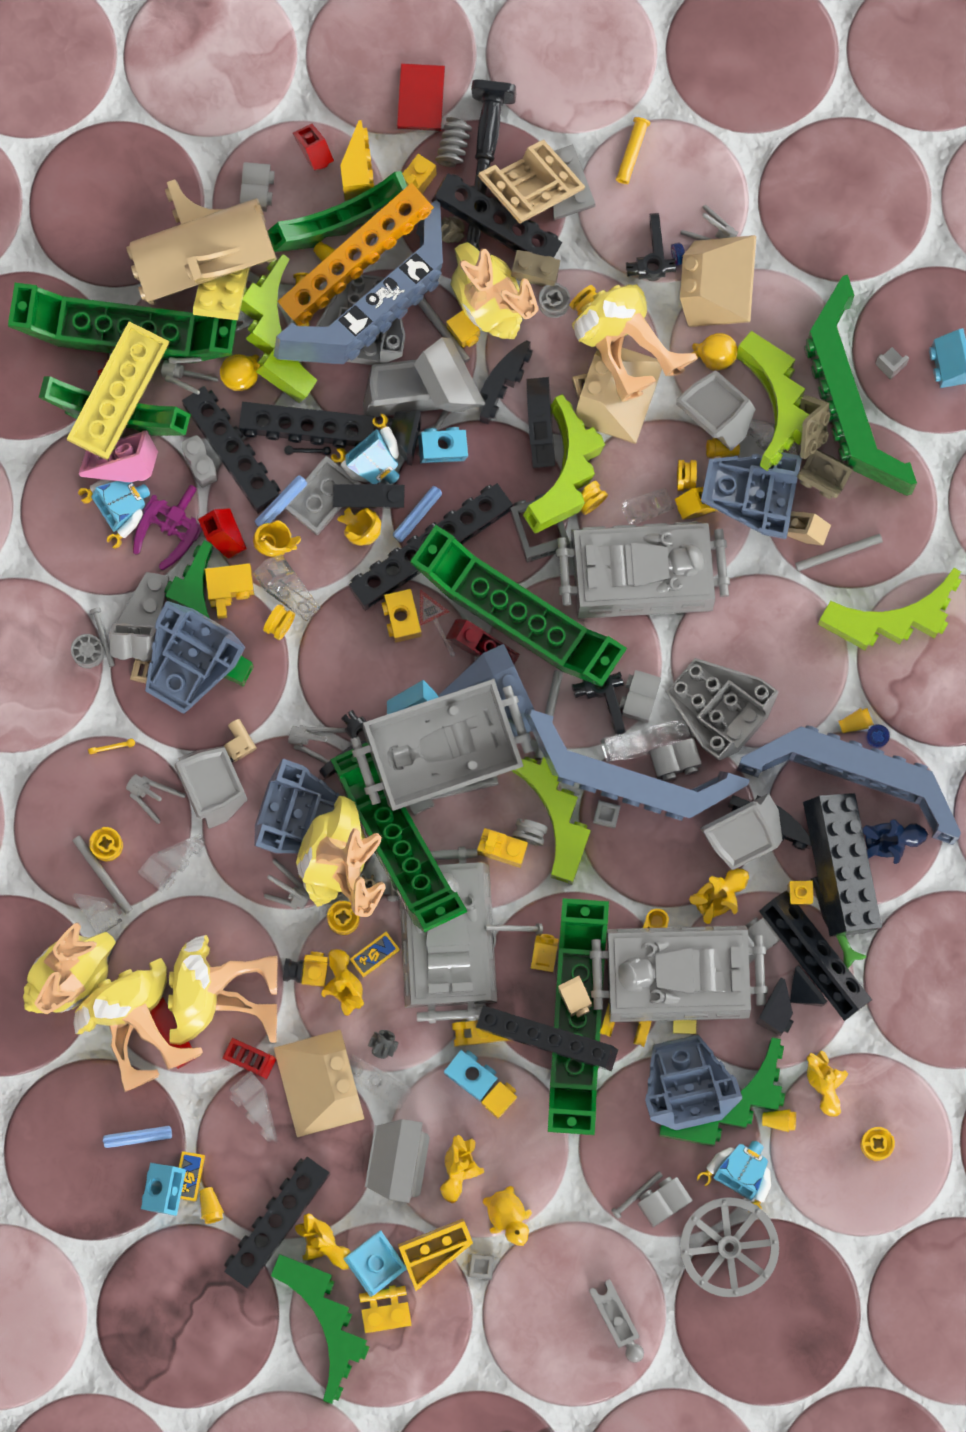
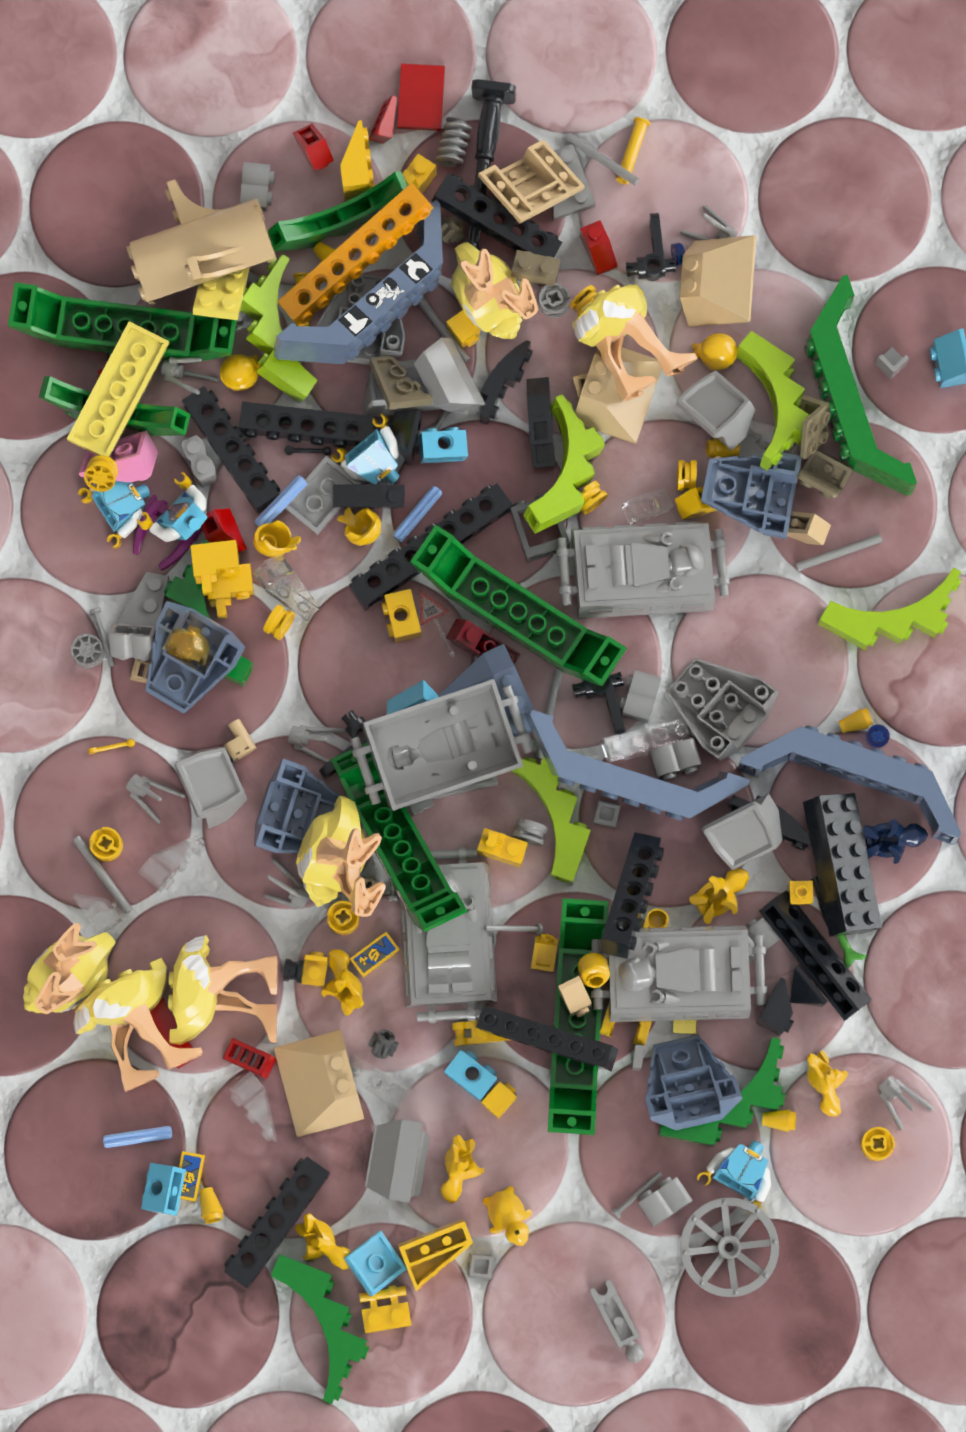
none -> yellow wheel [84,455,119,492]
none -> torso [136,472,207,542]
none -> clear yellow cylinder [162,625,210,666]
none -> yellow hinge [190,540,240,596]
none -> slope [369,95,397,144]
none -> dark tan wing [369,355,433,410]
none -> light grey bar [565,133,640,186]
none -> yellow head [578,953,610,988]
none -> red slope [579,220,618,276]
none -> black brick [600,832,664,959]
none -> light grey tile [632,1045,644,1071]
none -> light grey plant [878,1076,934,1130]

